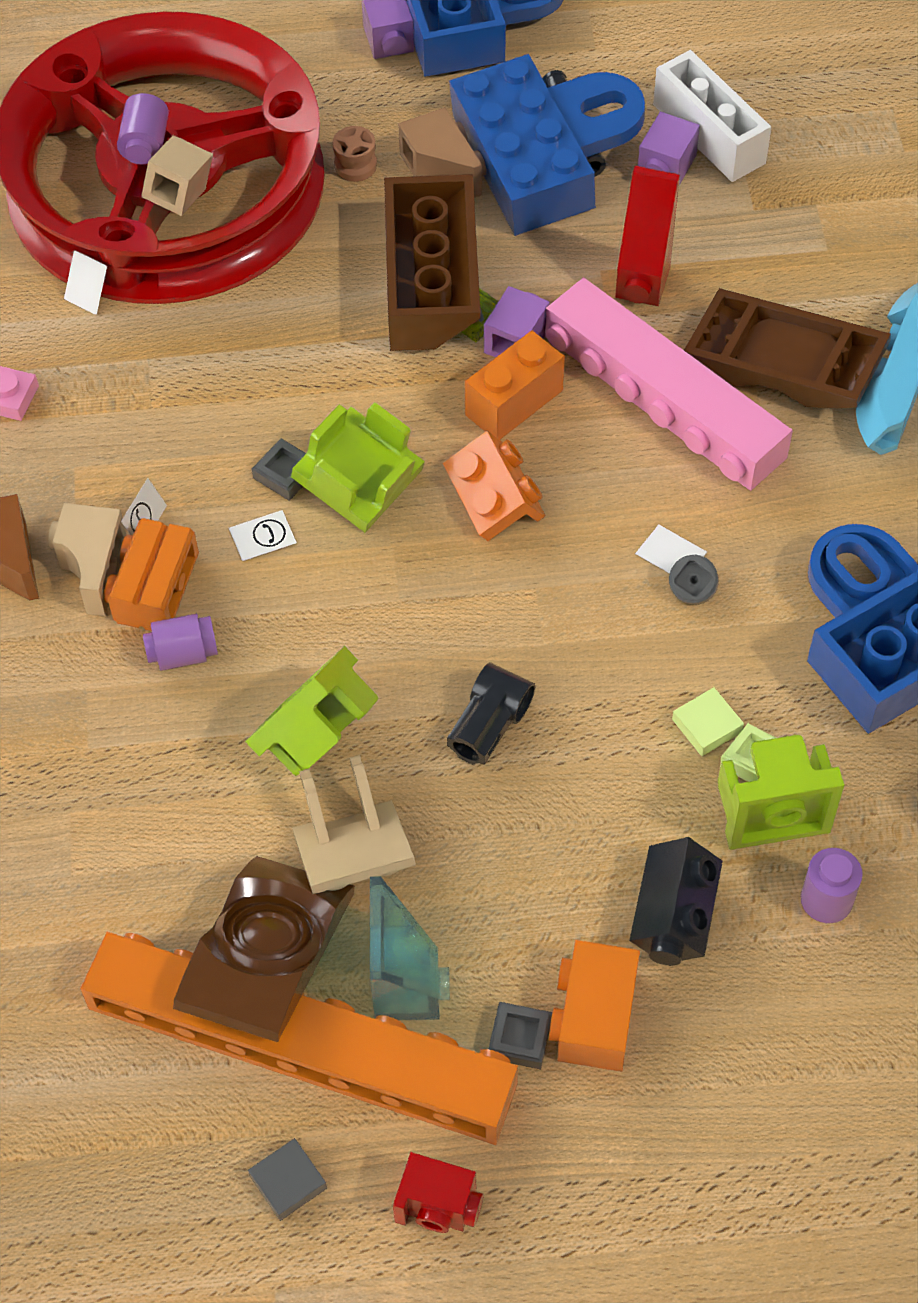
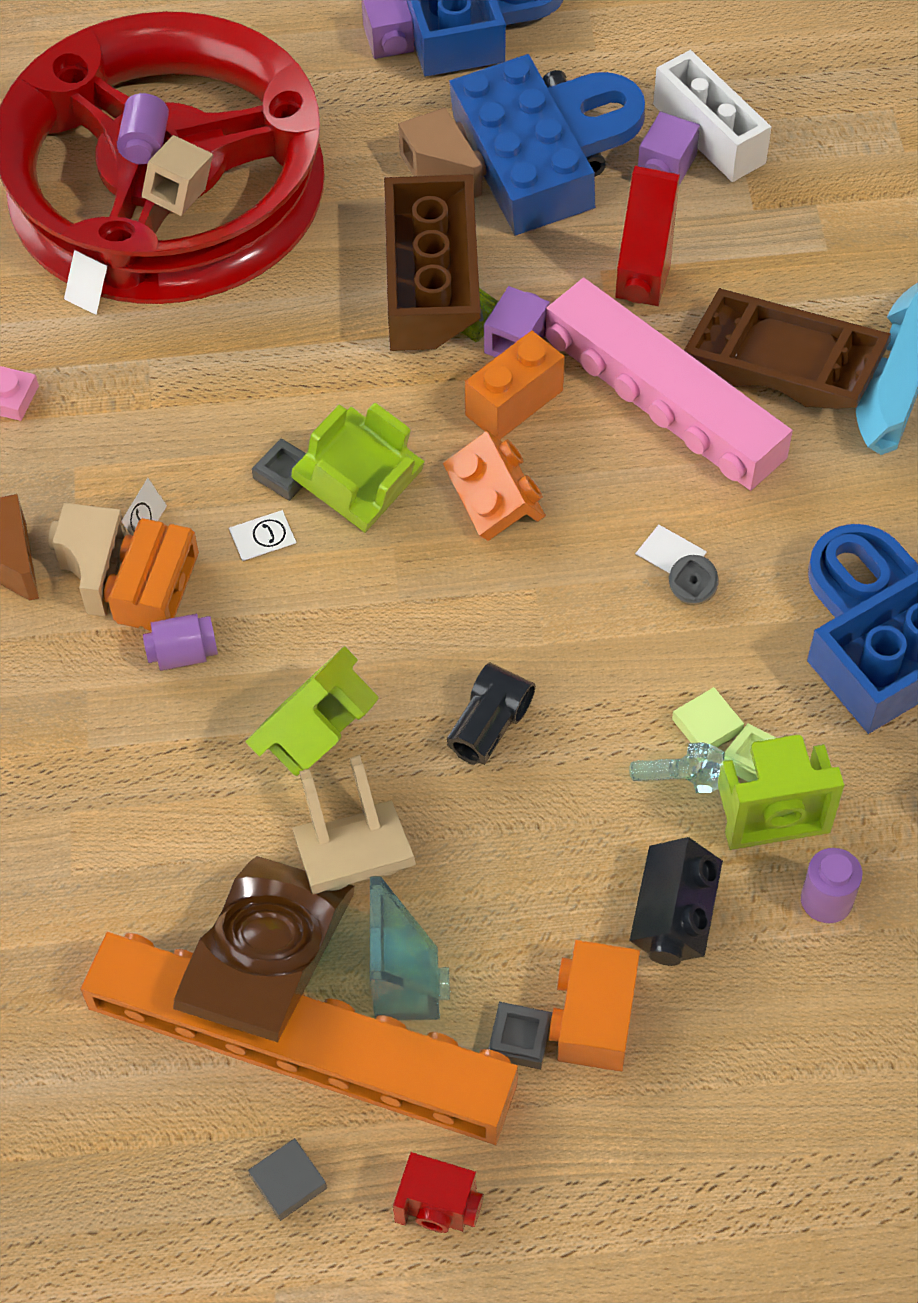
nougat wheel [332,126,377,182] -> none
none -> clear light blue bar [629,742,725,793]

